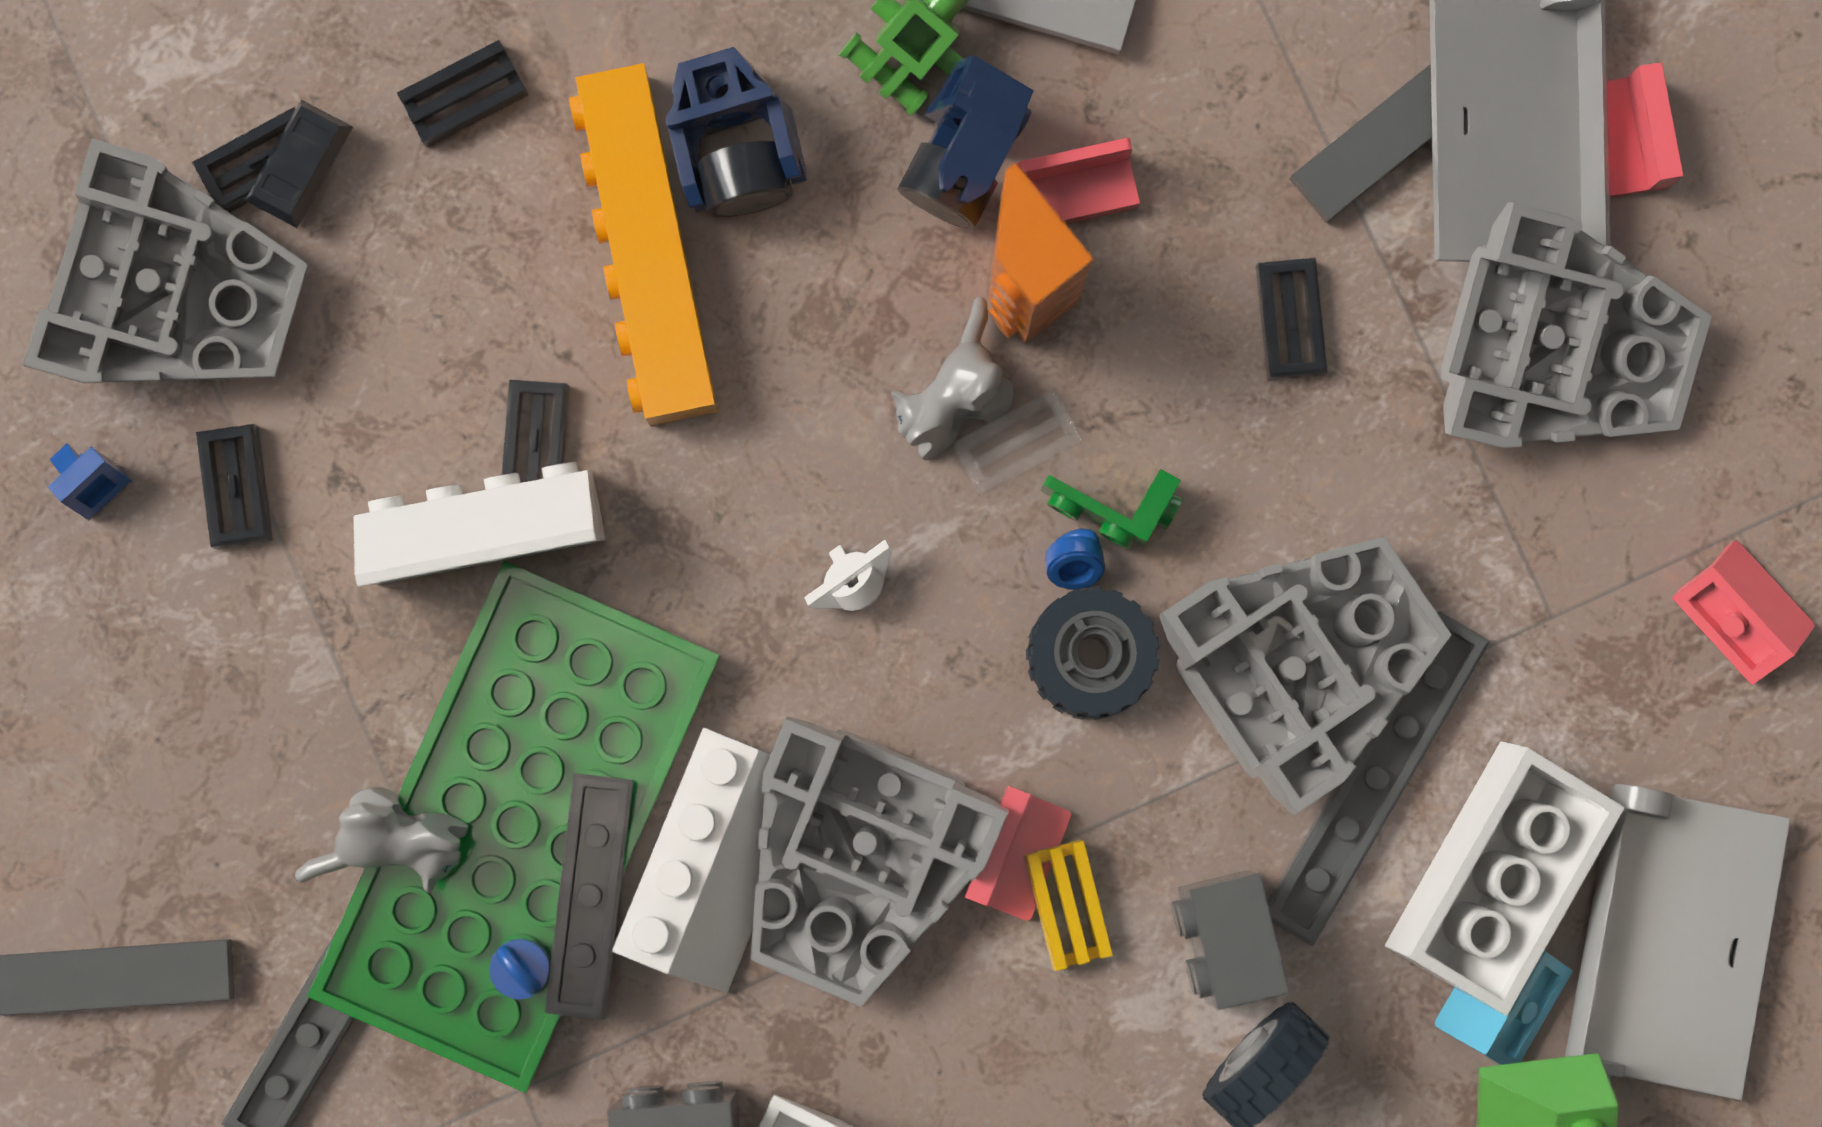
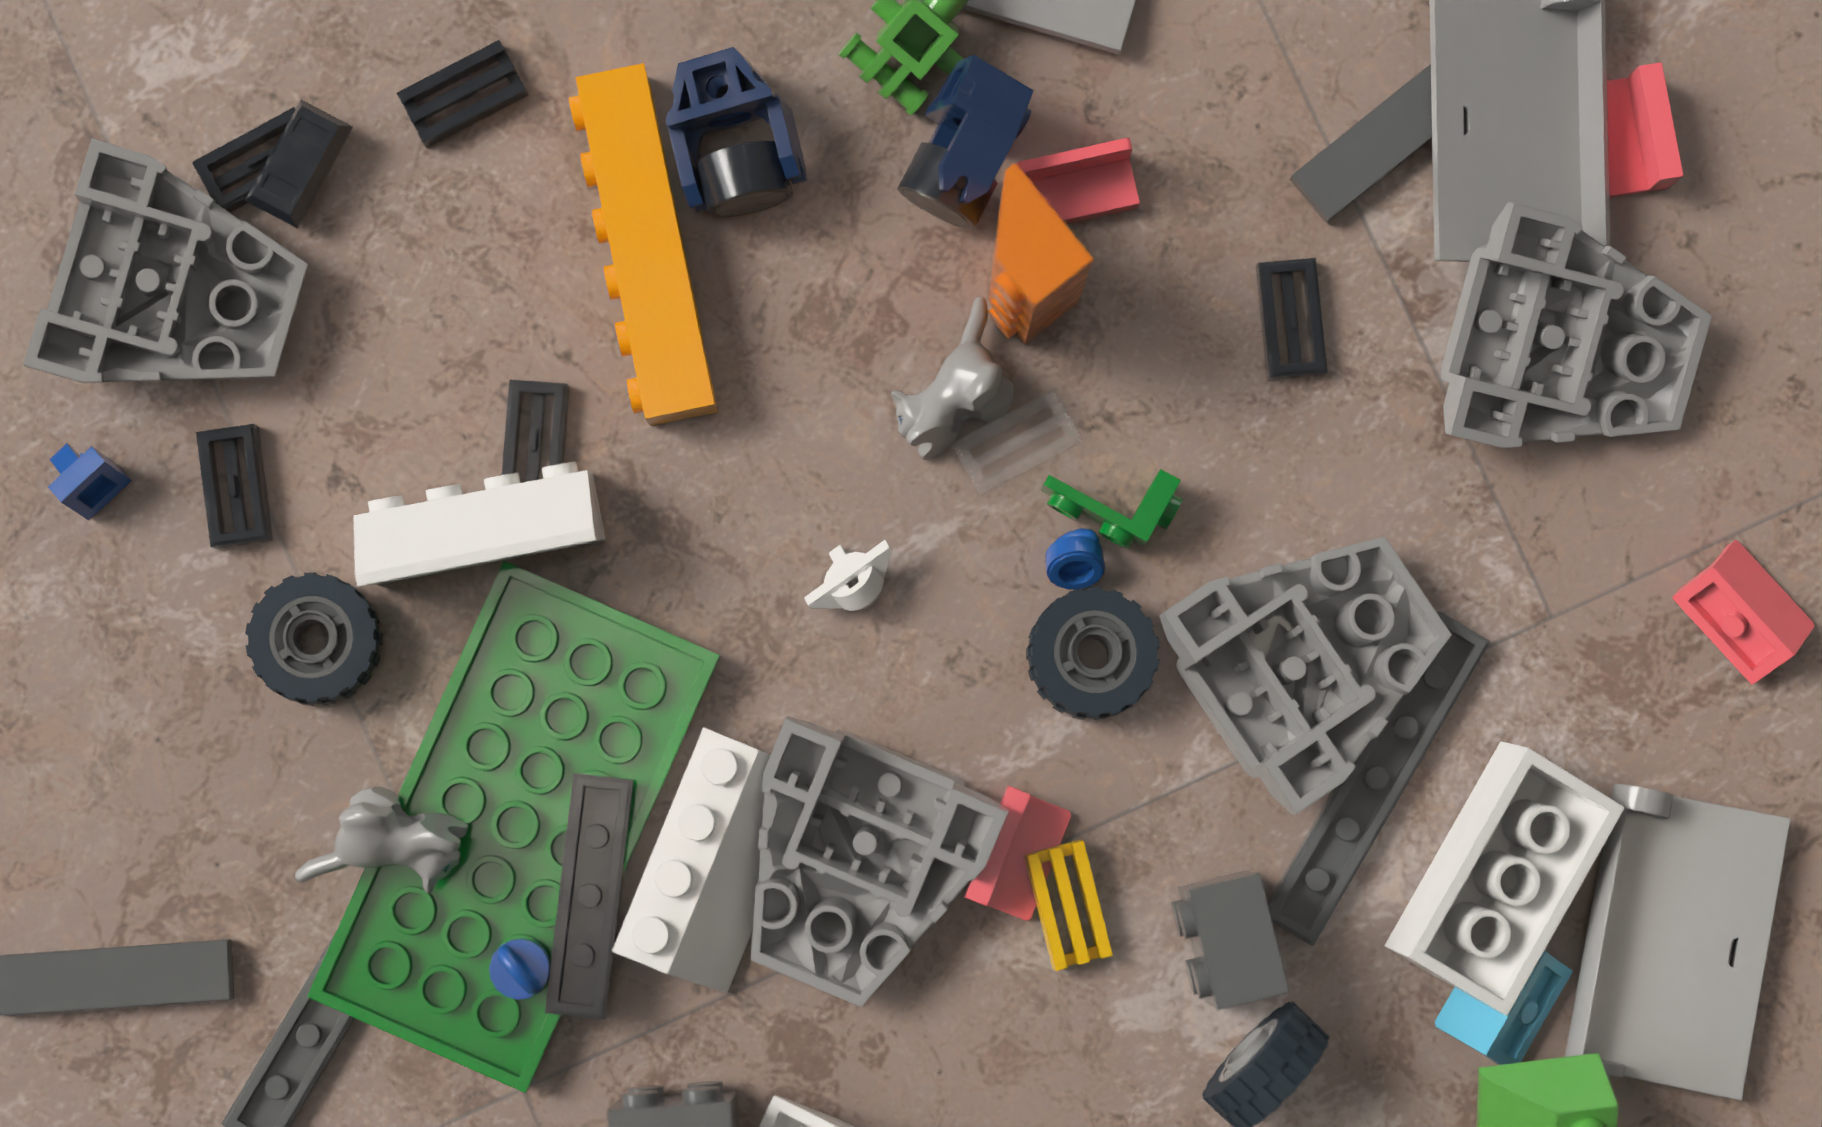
none -> black wheel [245,572,383,706]

